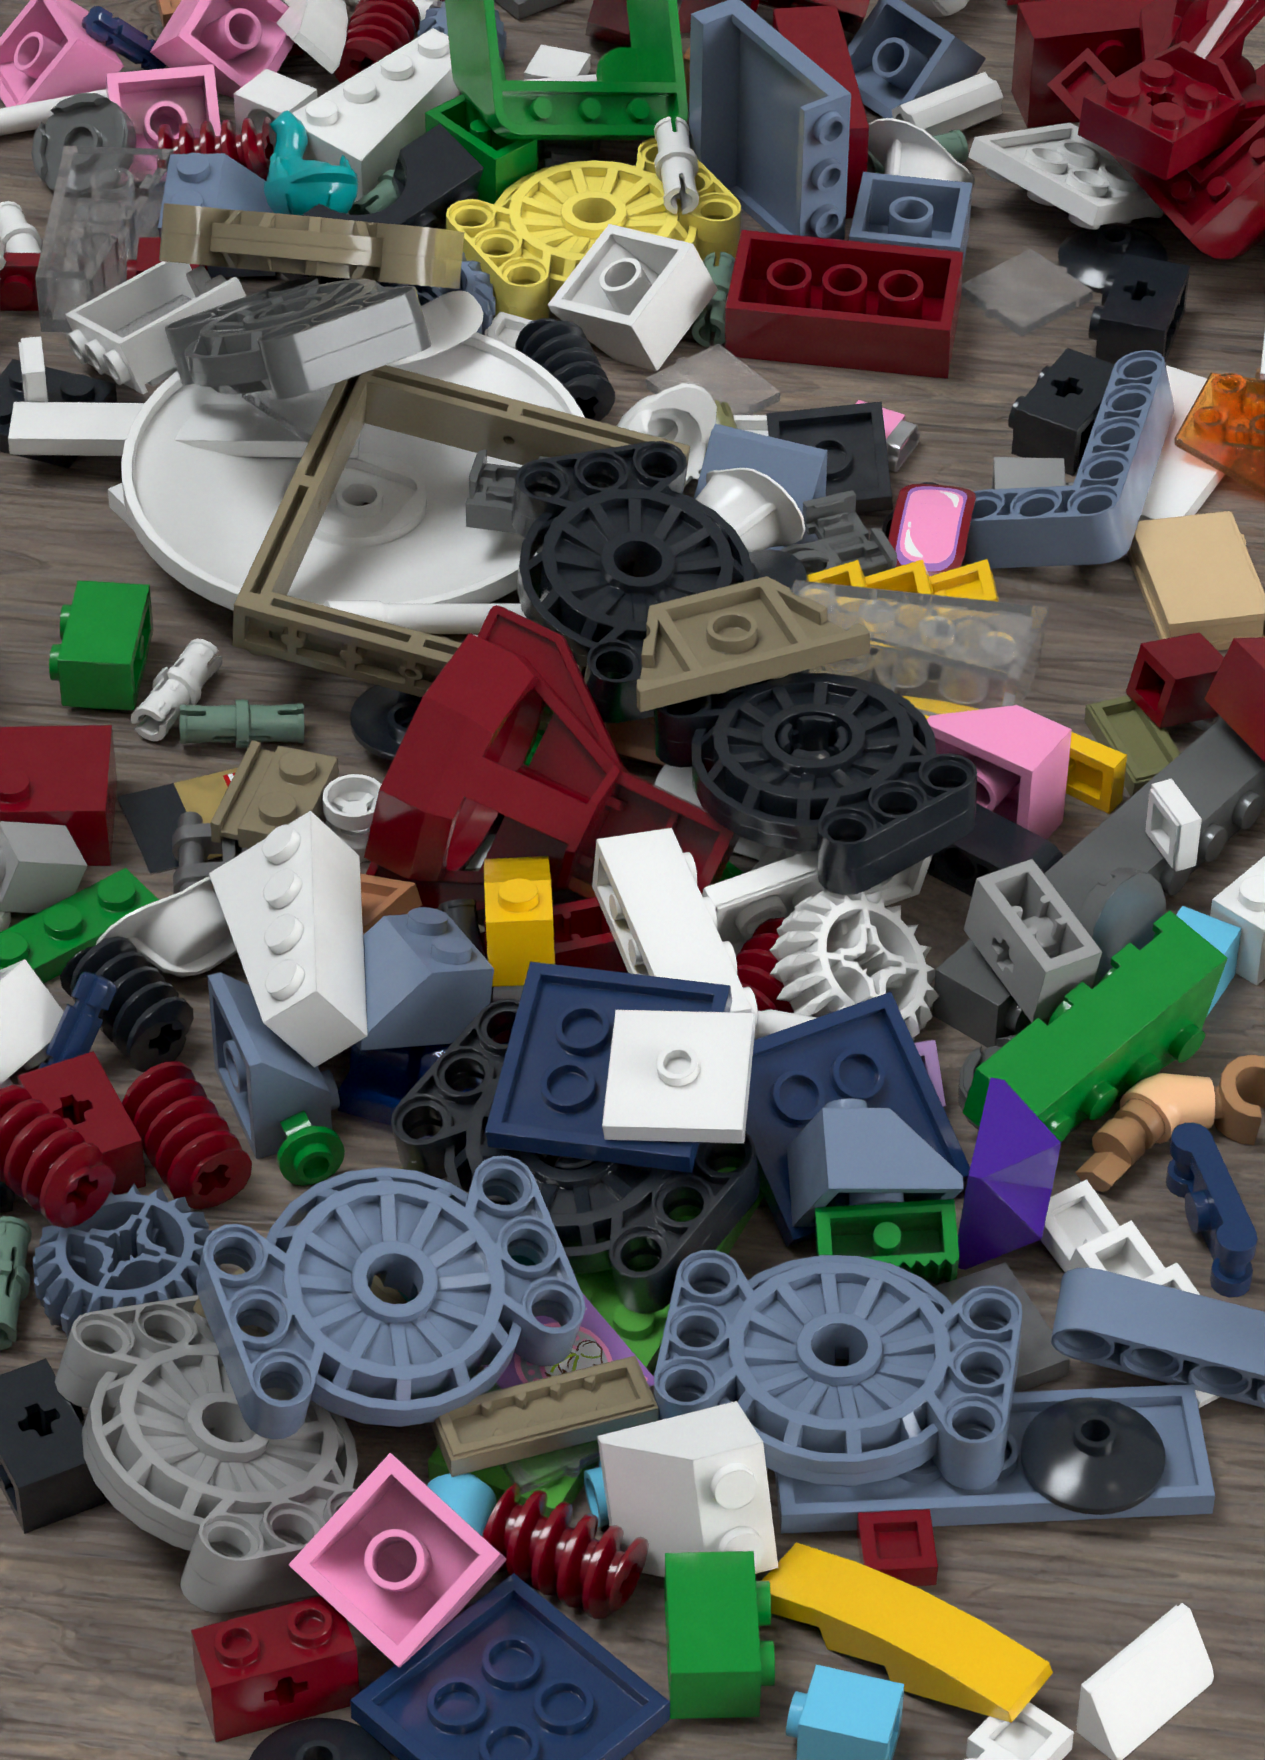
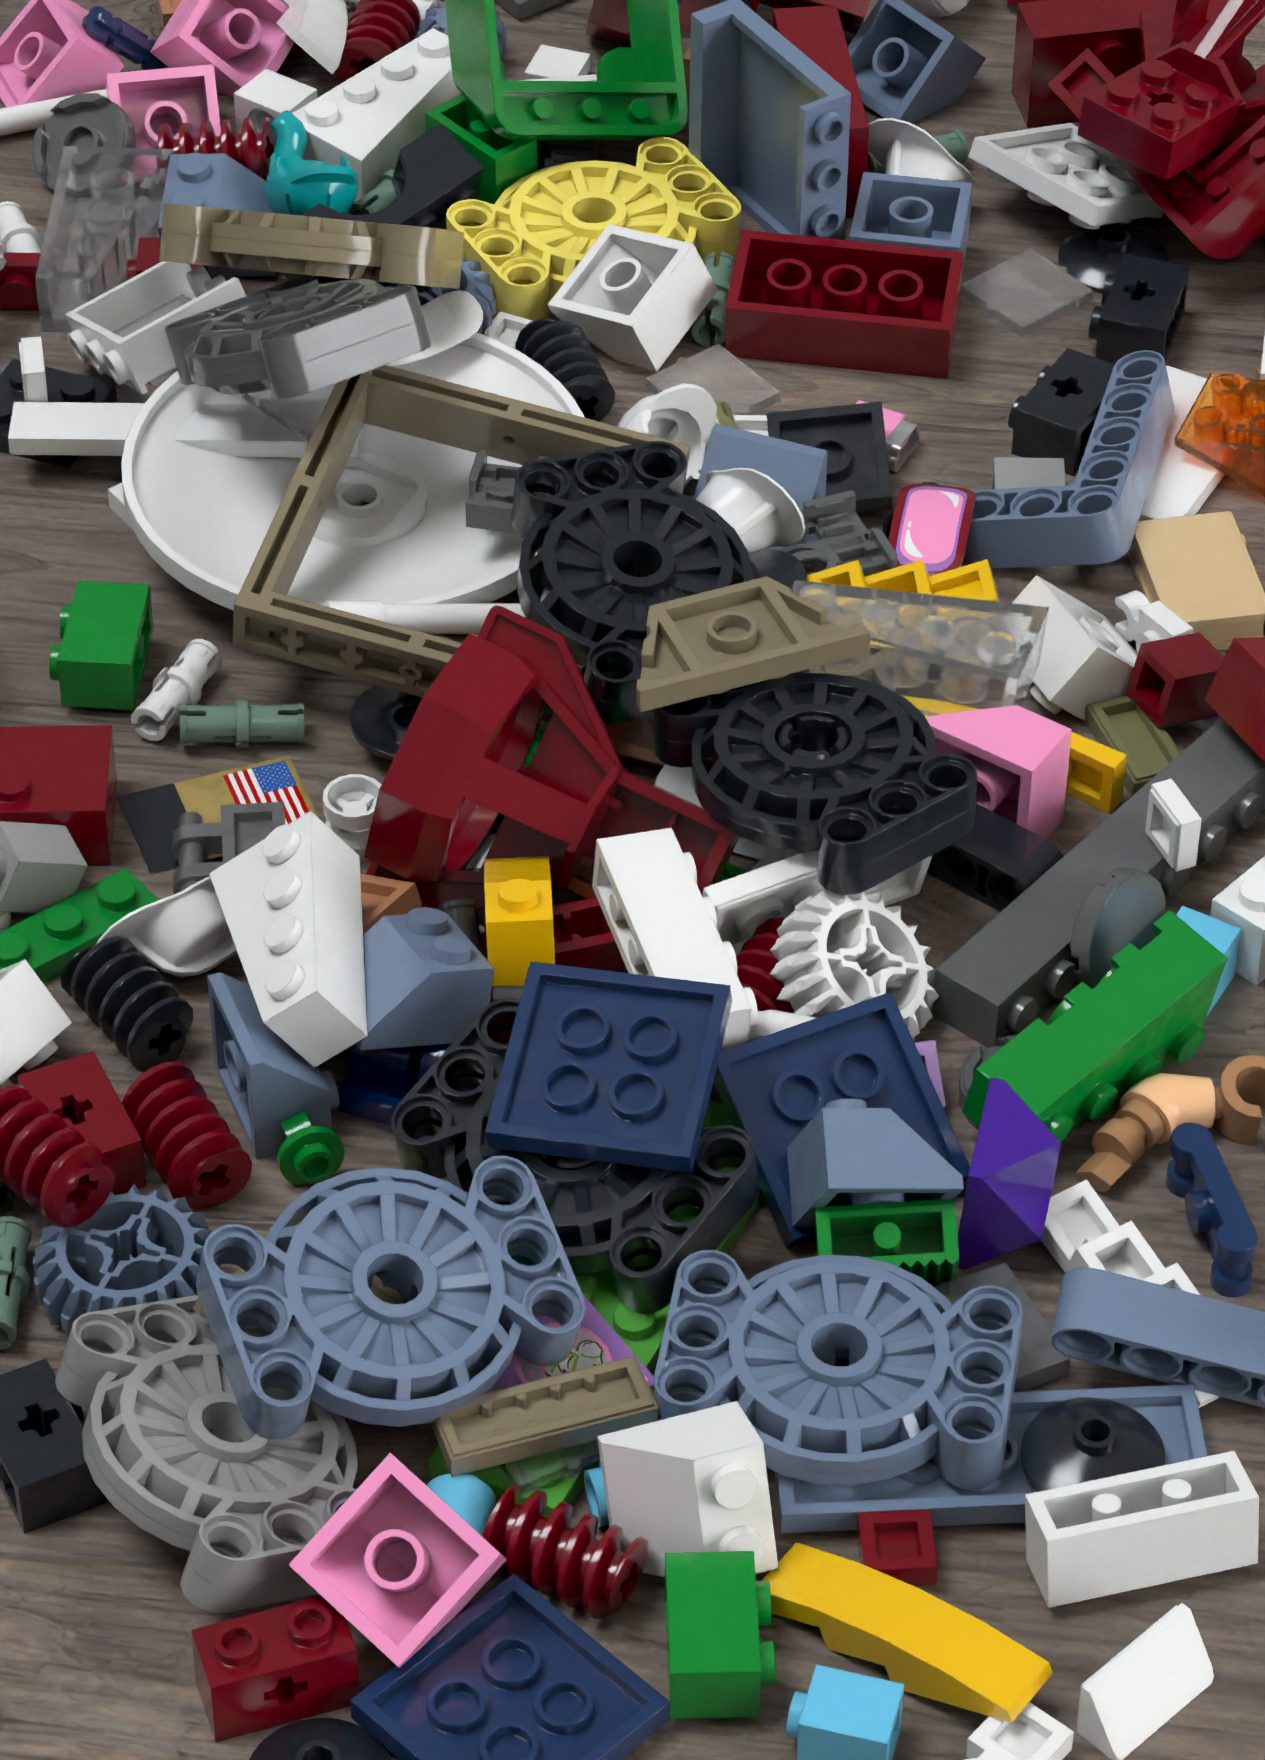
dark blue axle [38,972,116,1069] -> none
dark tan plate [210,741,339,849] -> none
white plate [602,1010,755,1143] -> none
white pin [654,117,699,214] -> none
white axle [892,72,1003,136] -> none
light grey brick [964,859,1102,1023] -> none
none -> white slope [989,575,1138,720]
none -> white brick [1025,1451,1259,1608]
none -> white plate [1115,590,1194,653]

